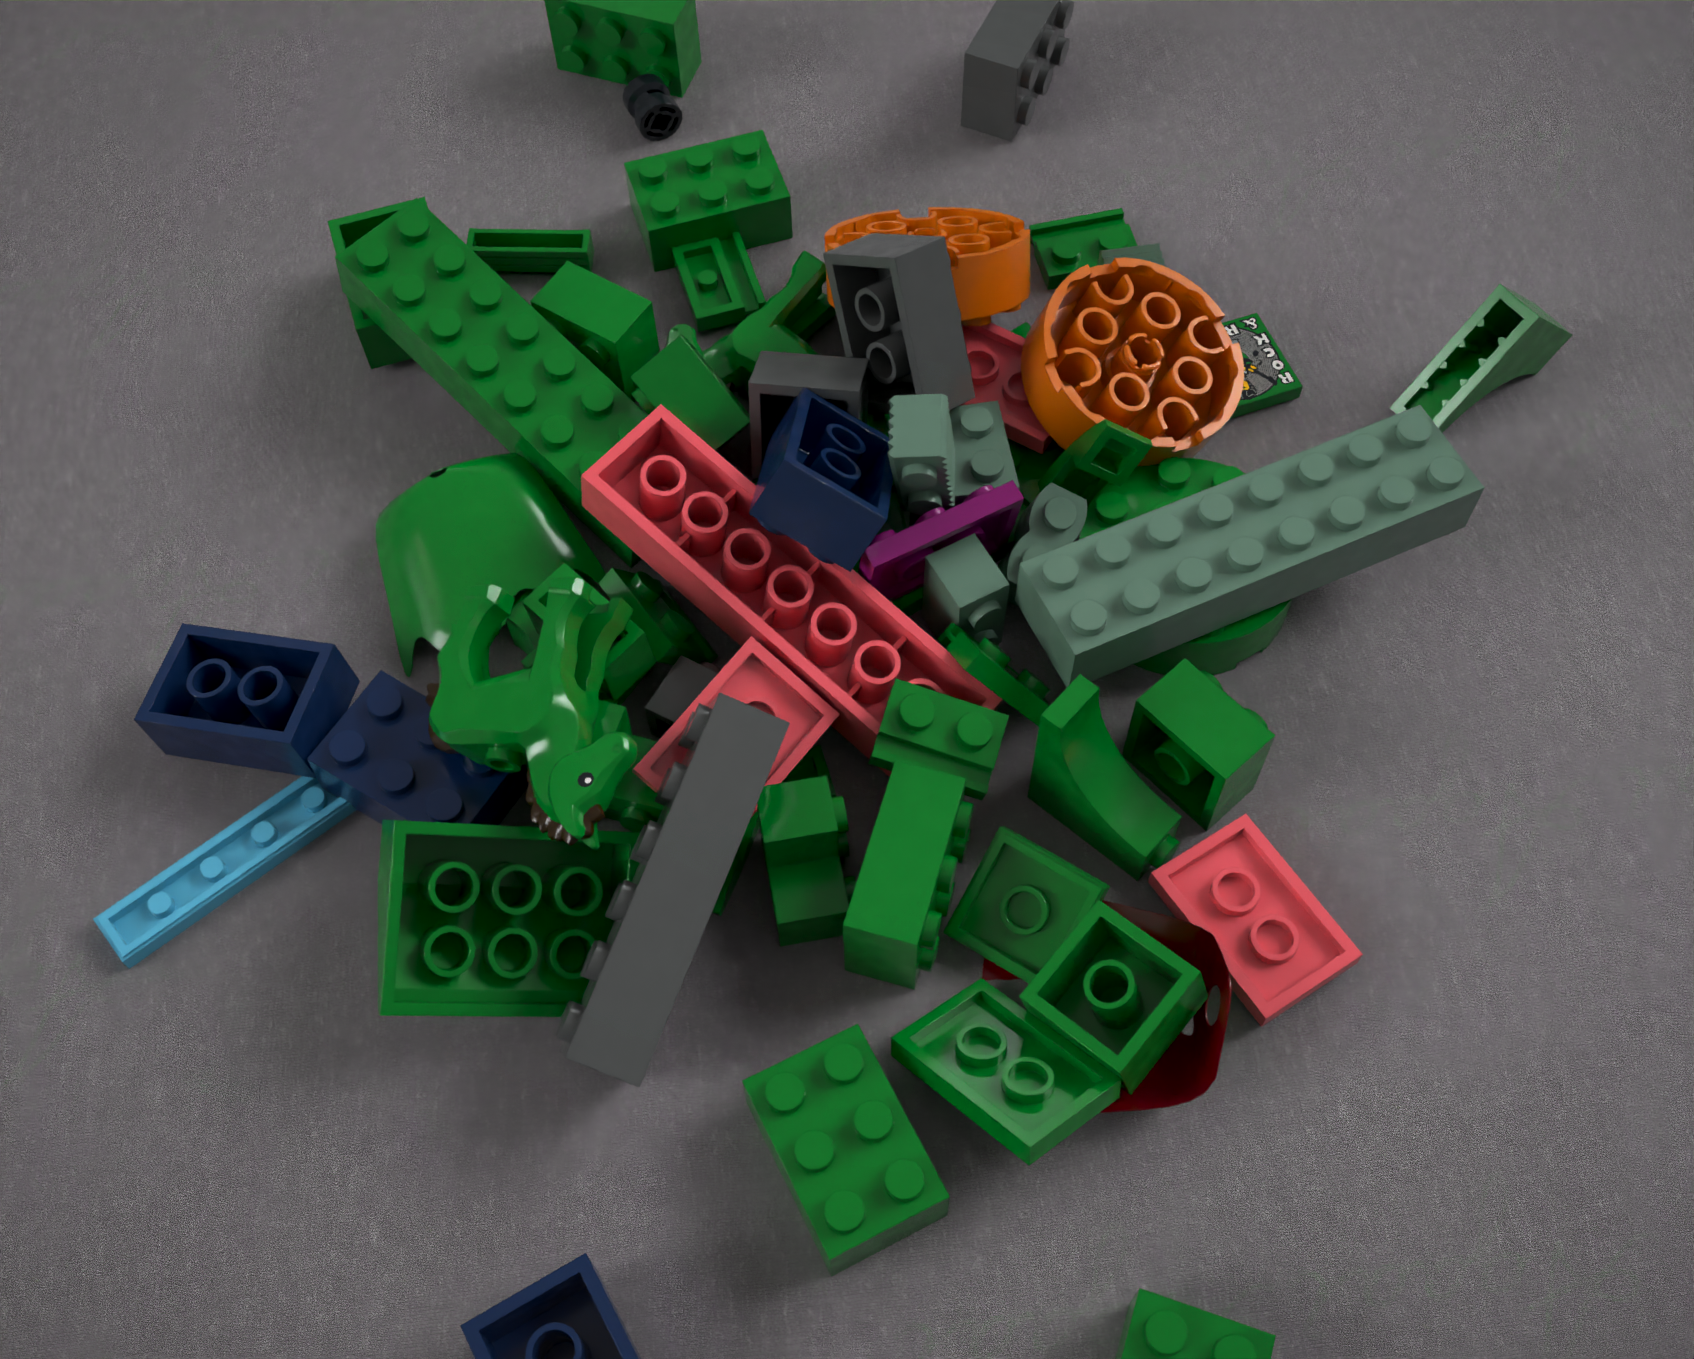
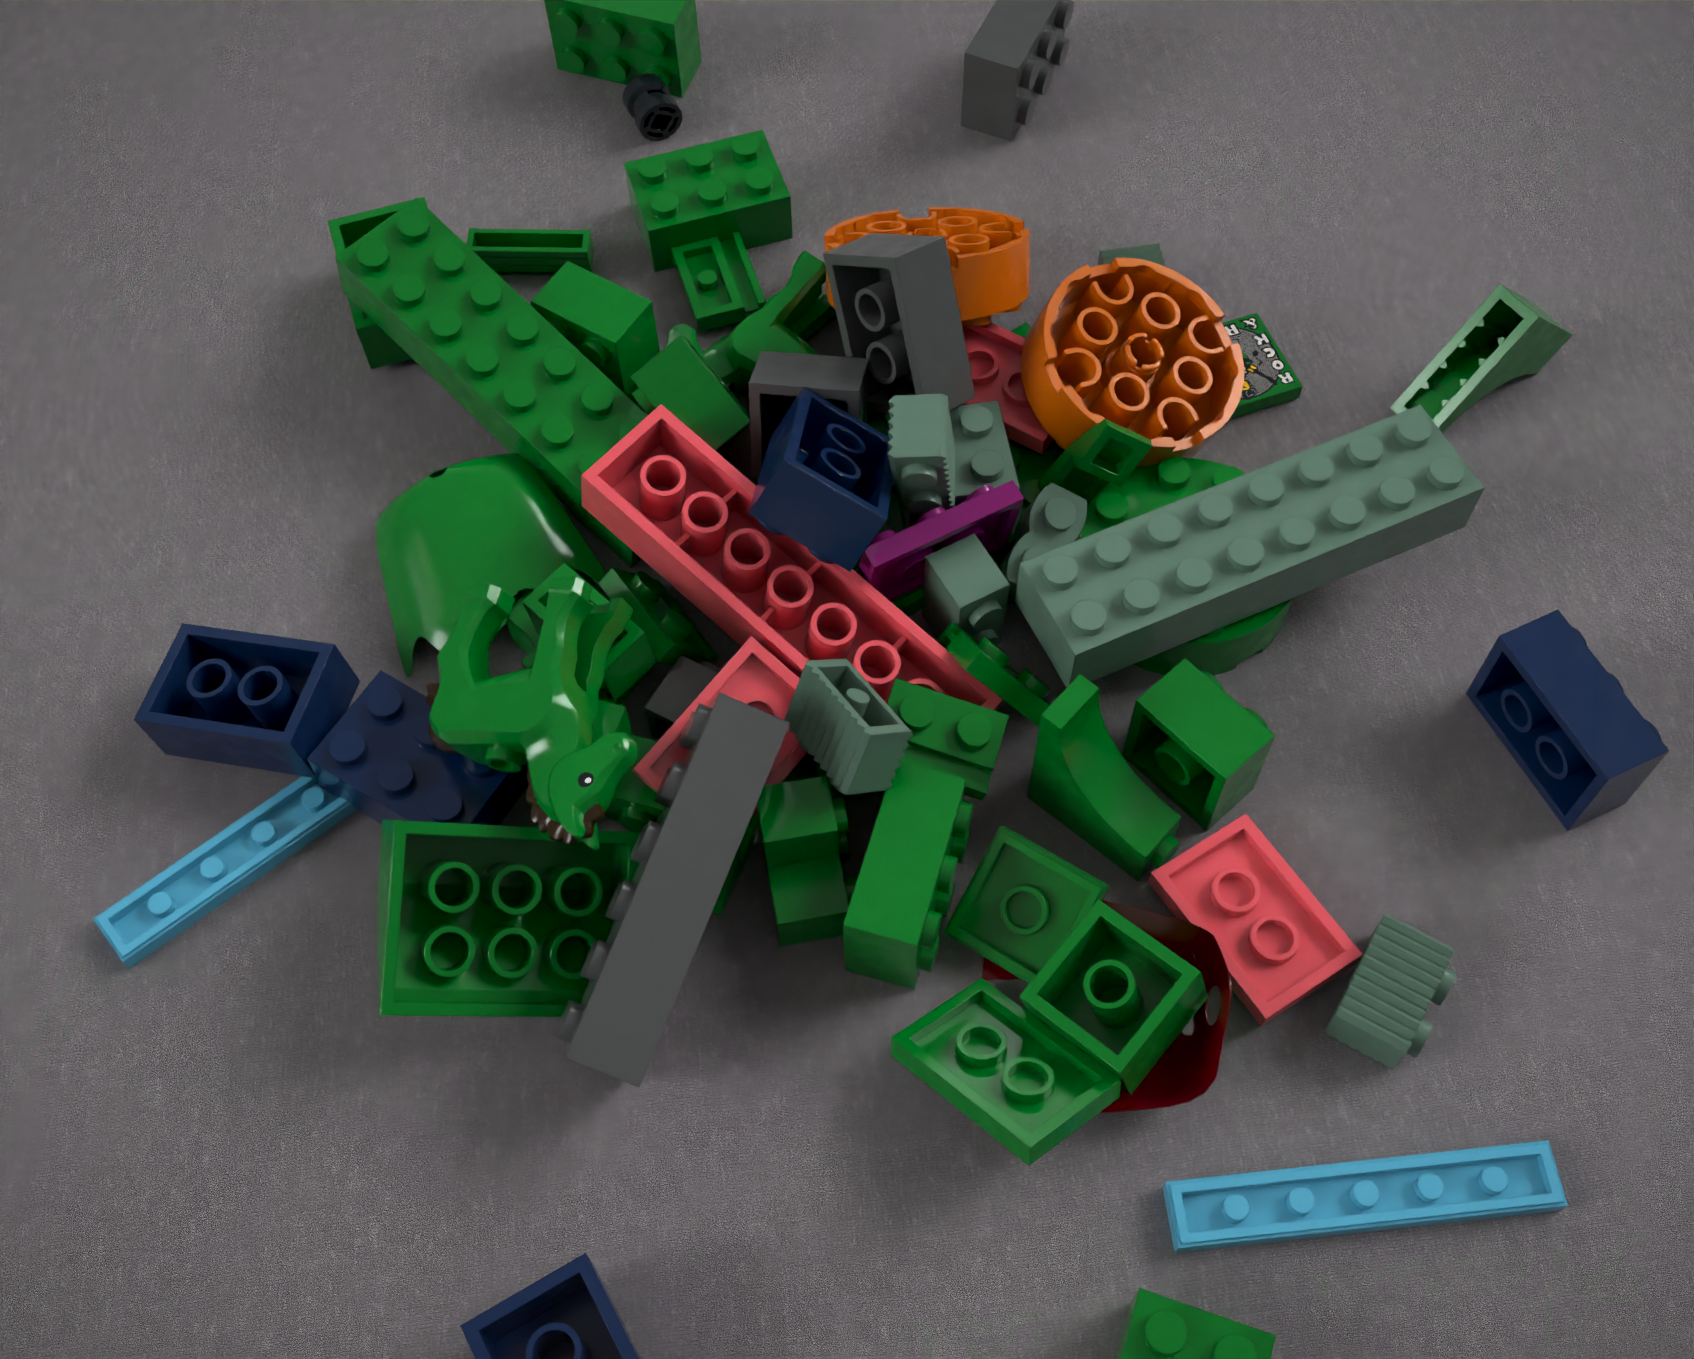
green brick [742,1024,950,1277] -> none
green plate [1029,208,1138,290] -> none
none -> sand green brick [784,658,914,795]
none -> medium azure tile [1162,1140,1568,1253]
none -> sand green brick [1324,913,1457,1069]
none -> dark blue brick [1466,610,1669,831]

